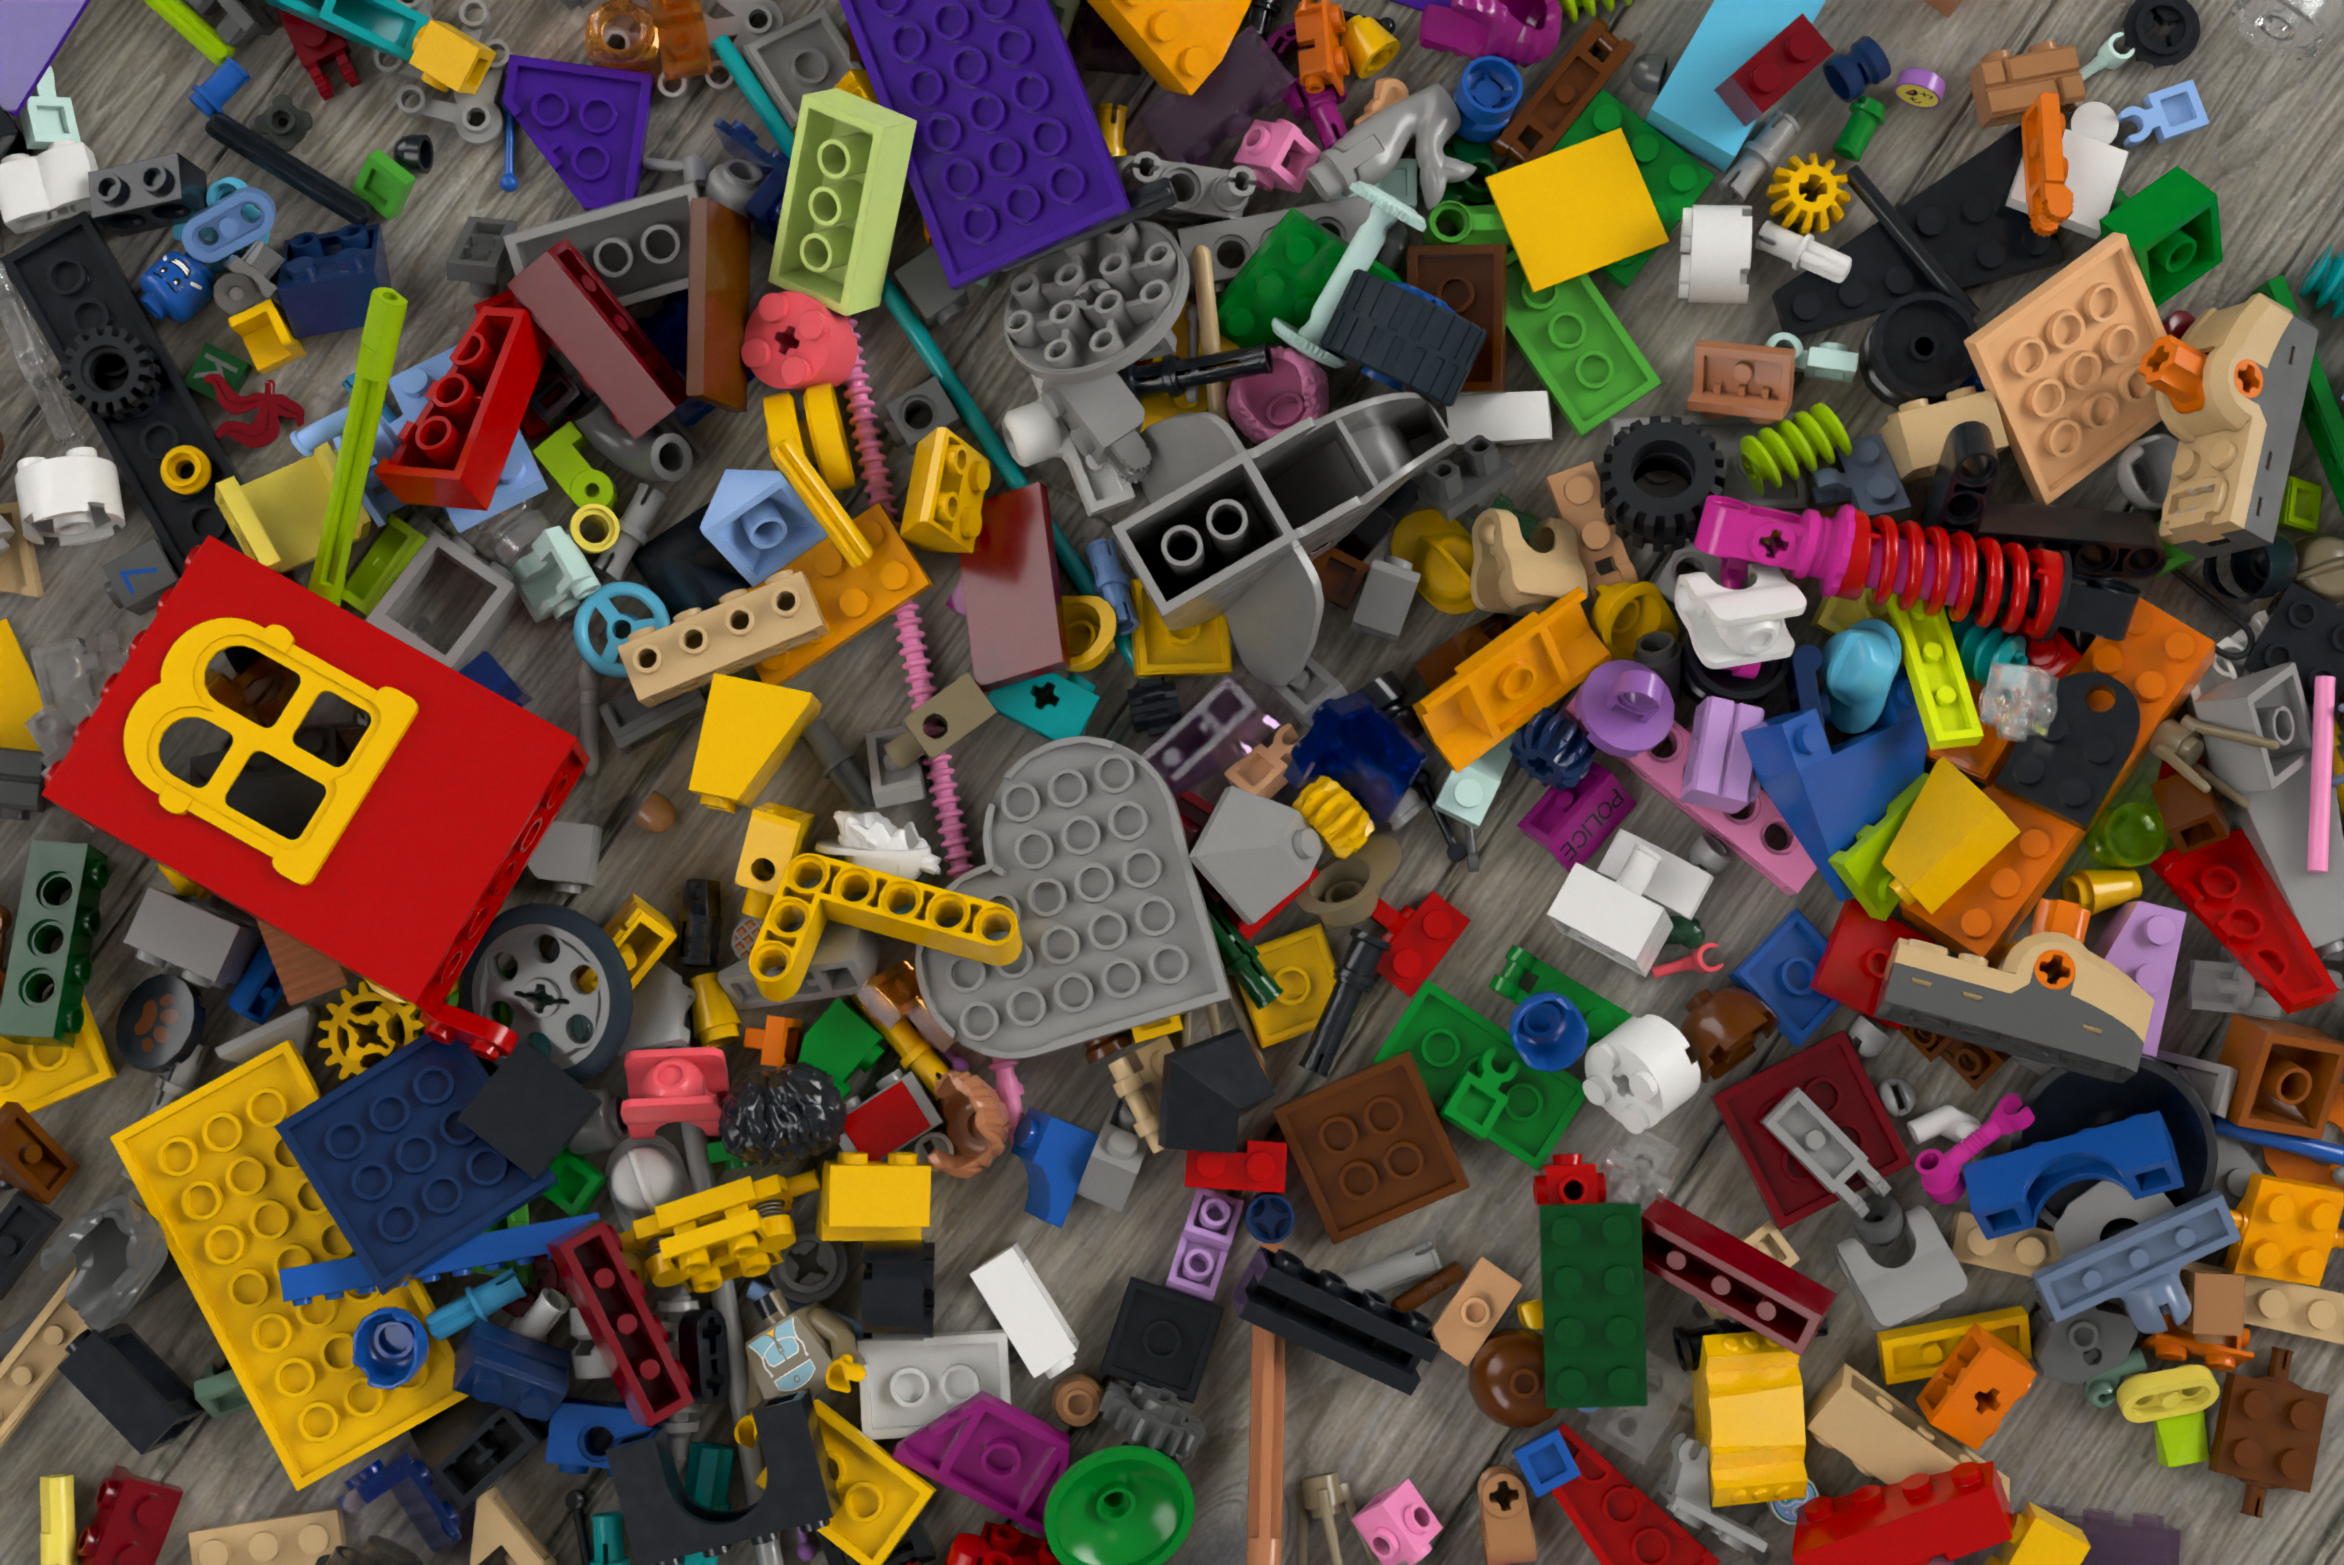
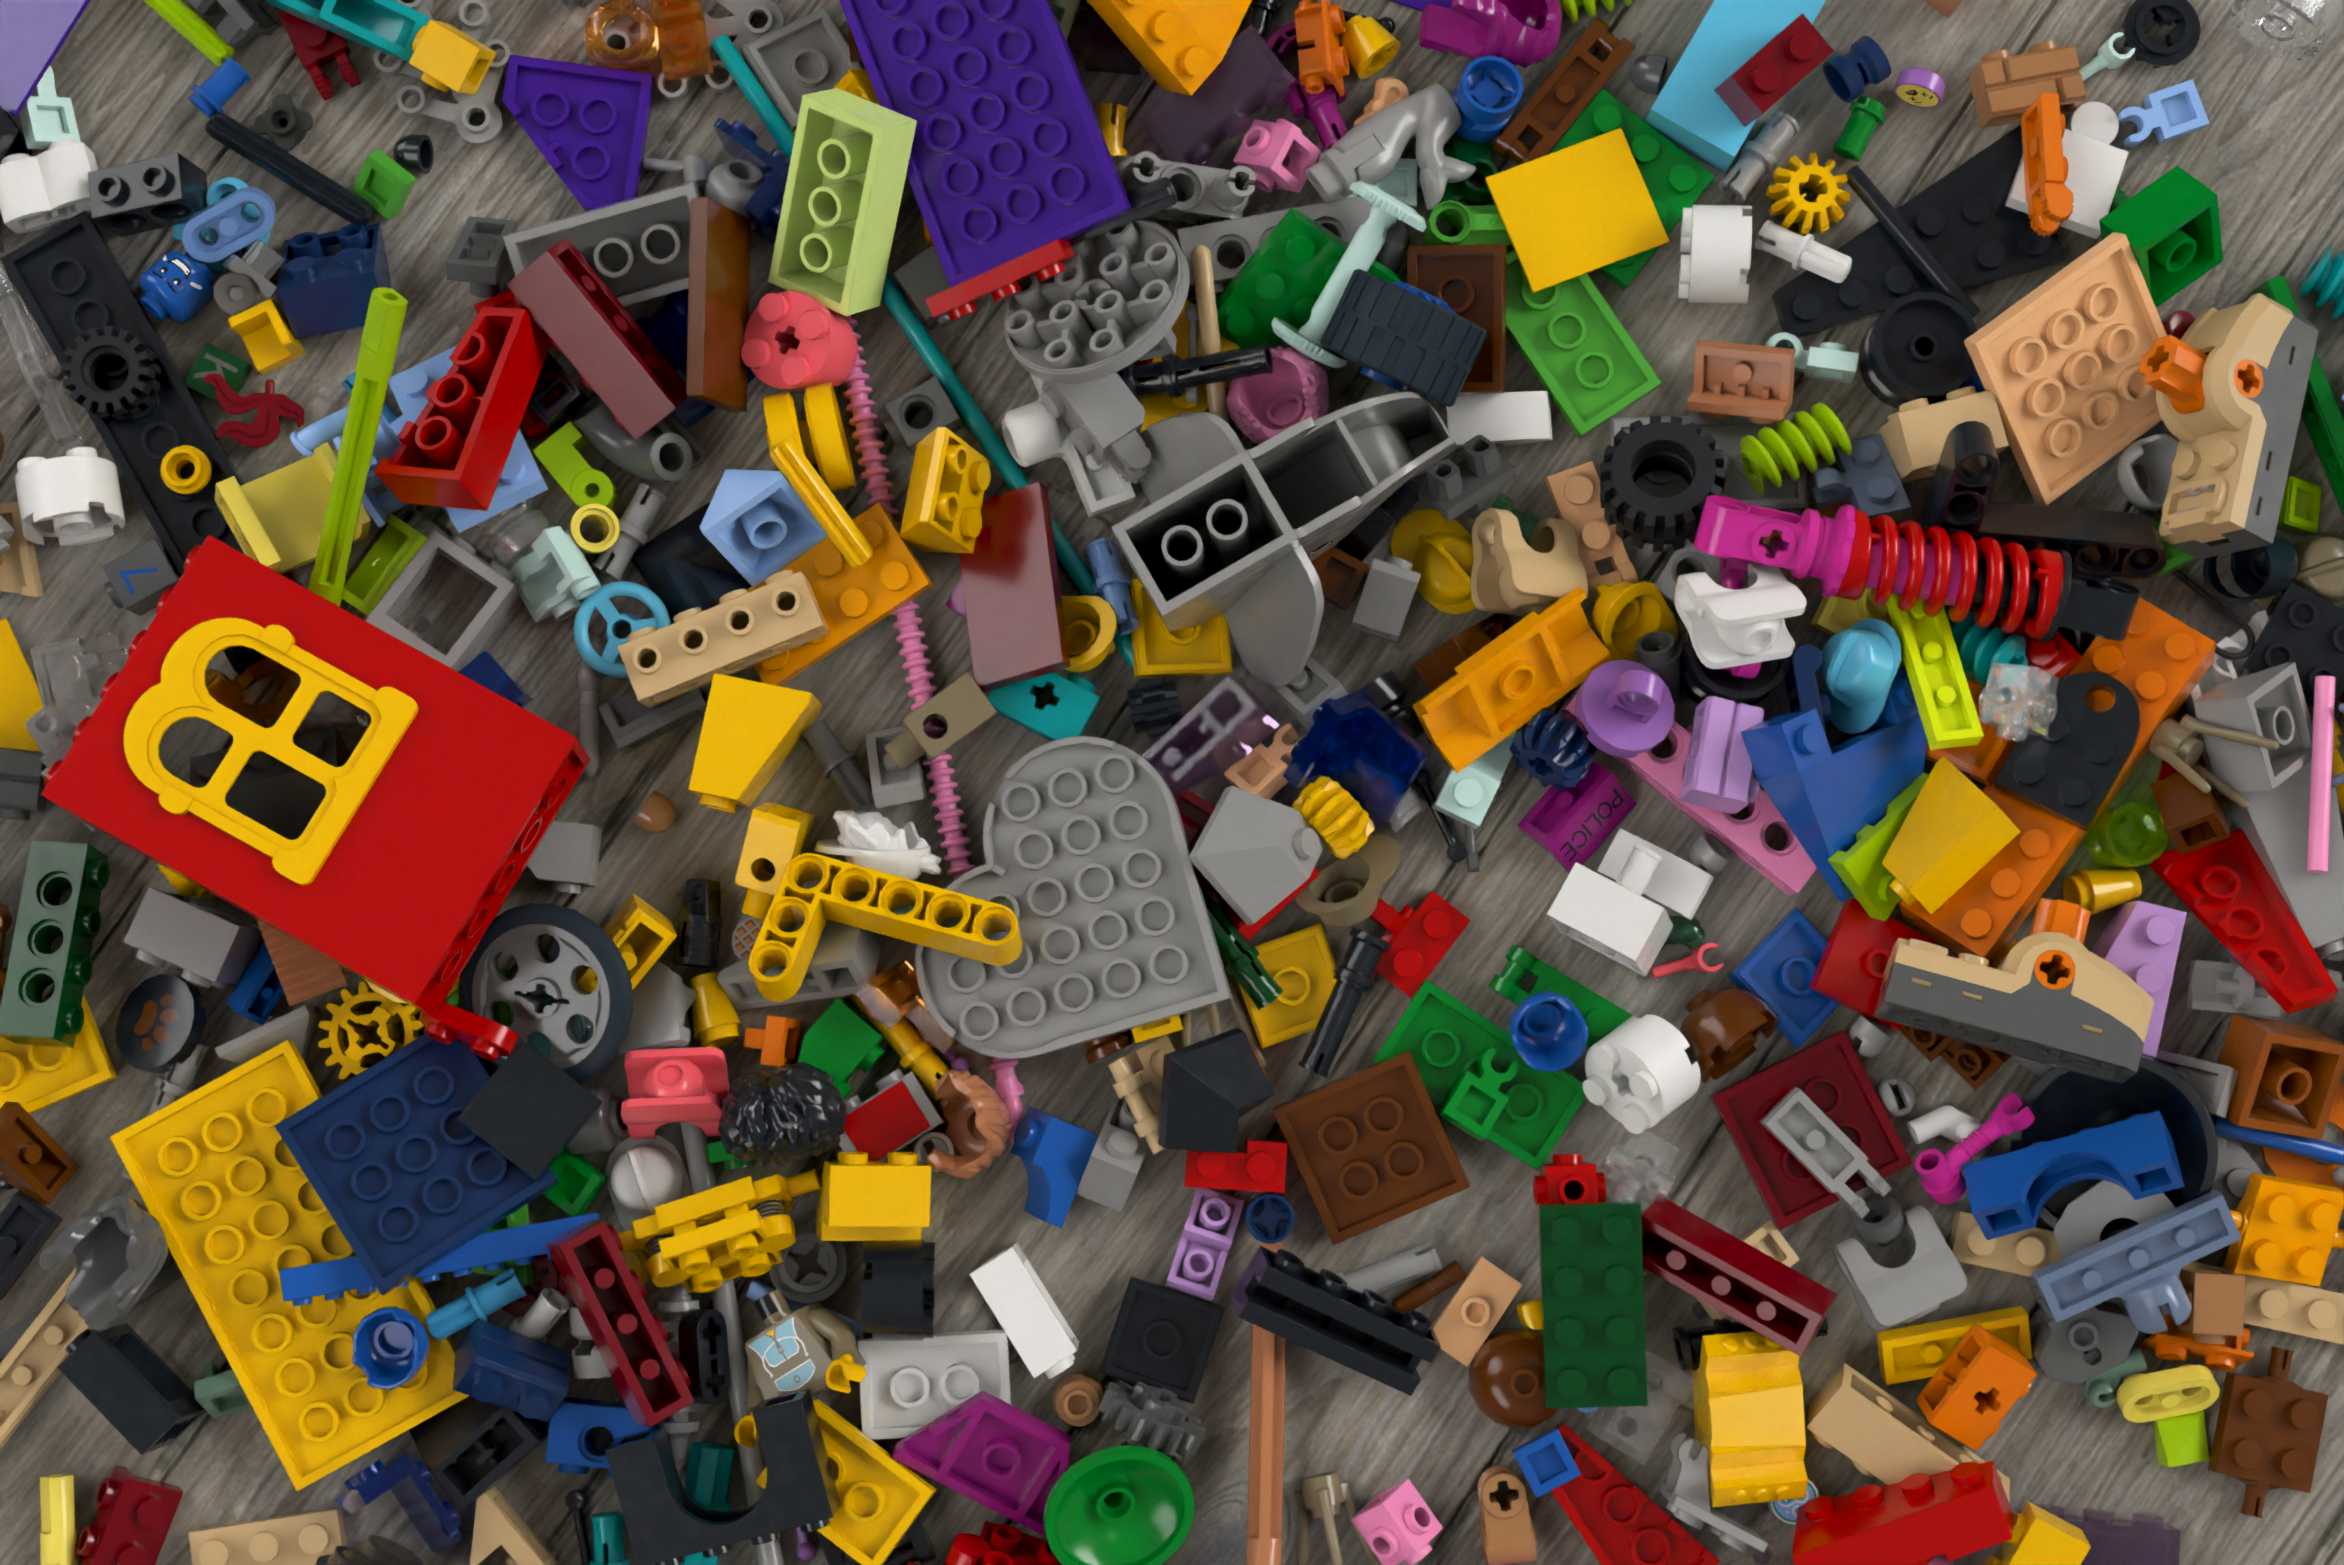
blue hinge [499,97,519,192] -> none
none -> red plate [925,239,1076,322]

